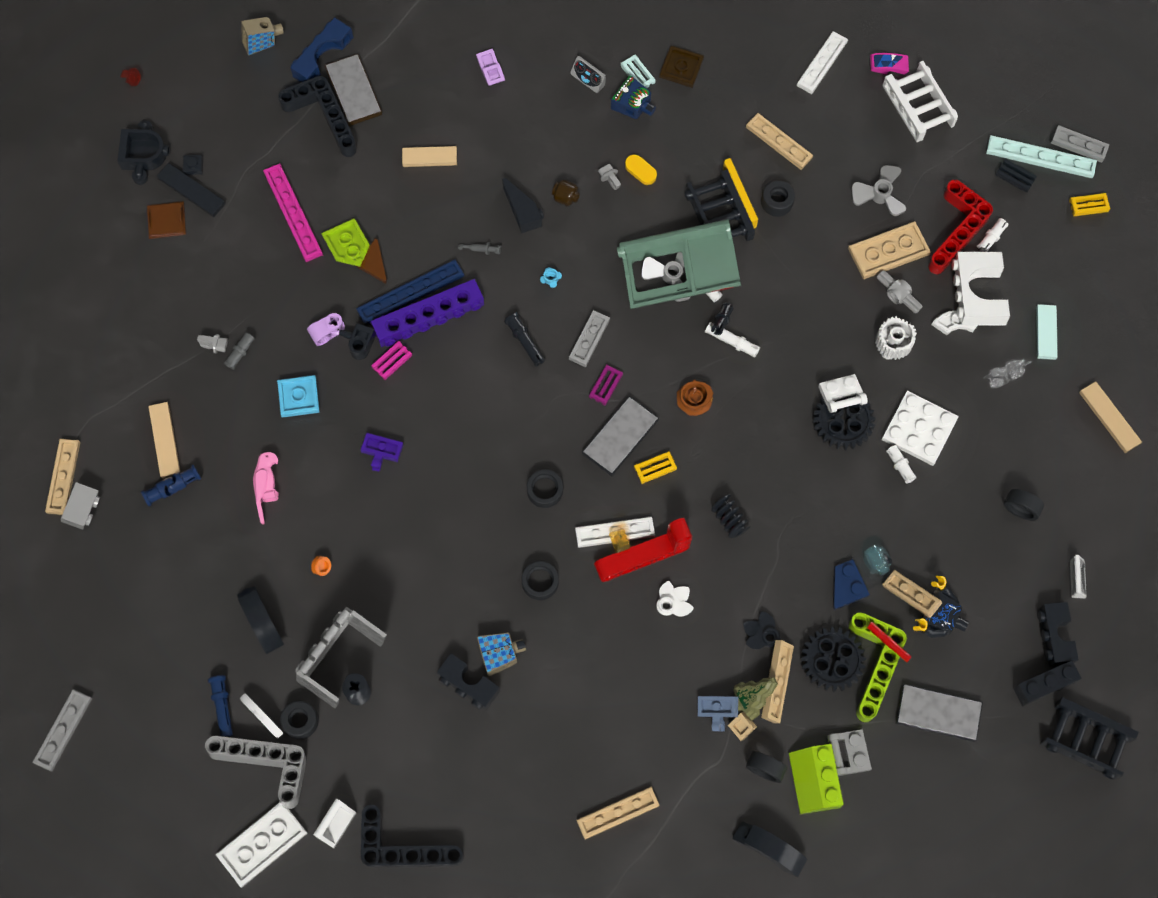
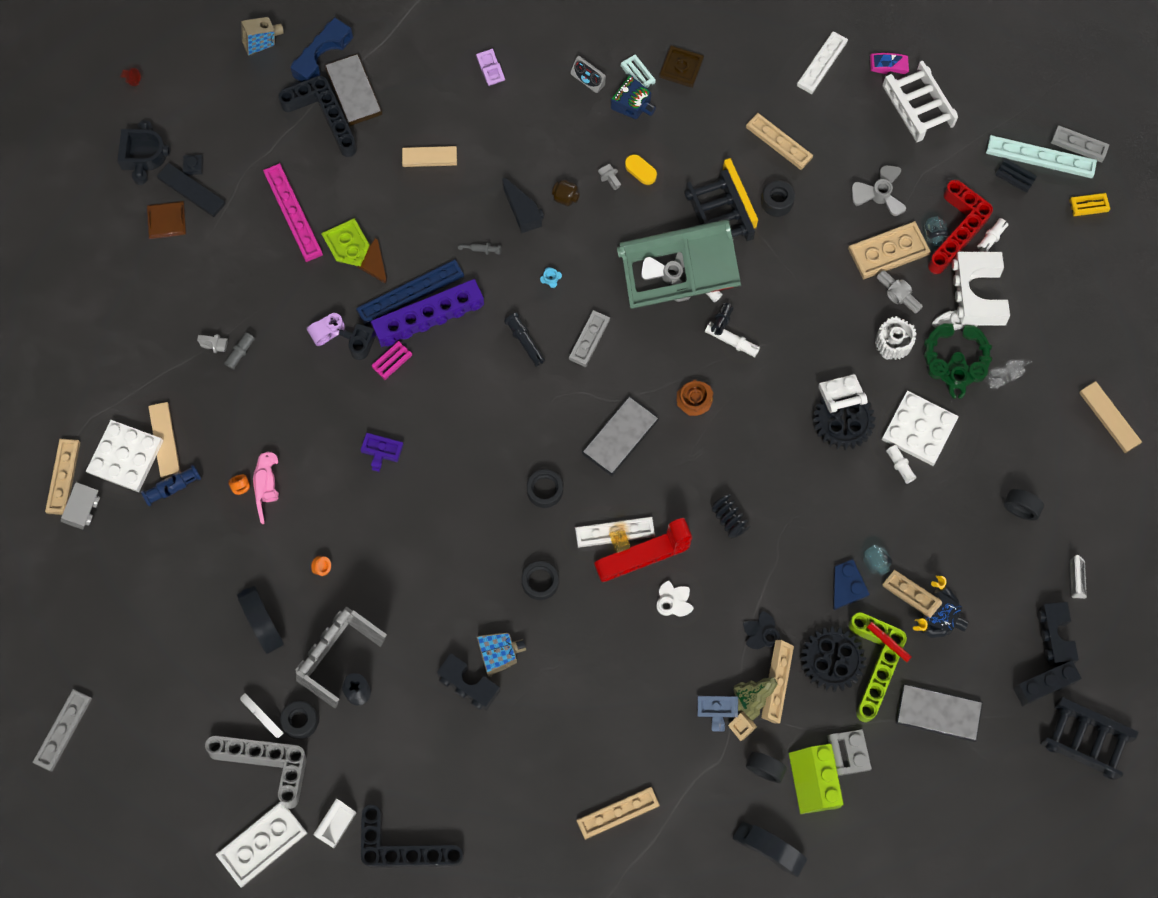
dark blue pin [208,676,233,737] -> none
medium azure plate [277,375,320,418] -> none
magenta tile [589,364,623,406] -> none
yellow tile [634,451,677,484] -> none
light aqua tile [1036,304,1057,360] -> none
none -> white plate [86,420,163,492]
none -> orange tile [228,474,250,495]
none -> clear light blue head [923,217,949,246]
none -> dark green piece [924,323,992,399]

